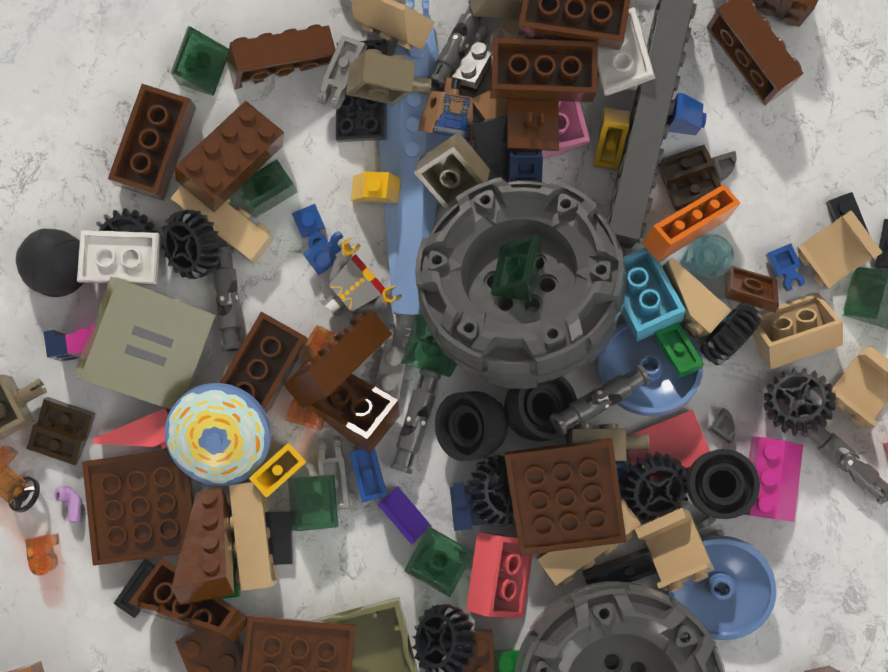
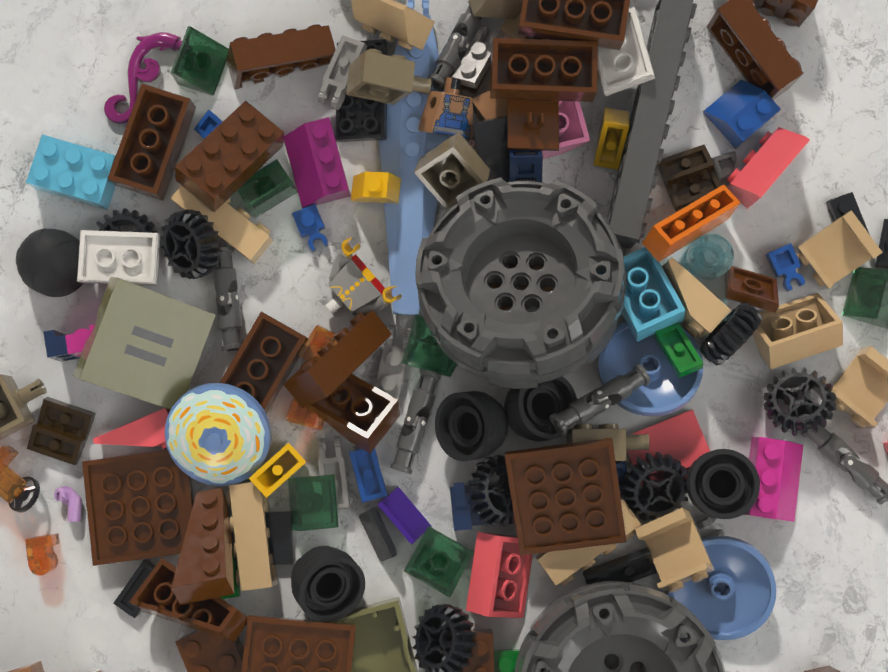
blue plate [303,231,351,275] -> none
clear green slope [490,234,542,301] -> none
blue slope [667,93,707,135] -> none
dark grey tile [708,408,735,444] -> none
none -> medium azure brick [26,134,116,210]
none -> magenta plant [104,32,190,124]
none -> blue plate [194,110,223,139]
none -> magenta slope [284,117,351,209]
none -> black piece [291,546,365,622]
none -> black slope [359,507,398,561]
none -> blue slope [703,79,781,149]
none -> coral slope [726,127,810,209]

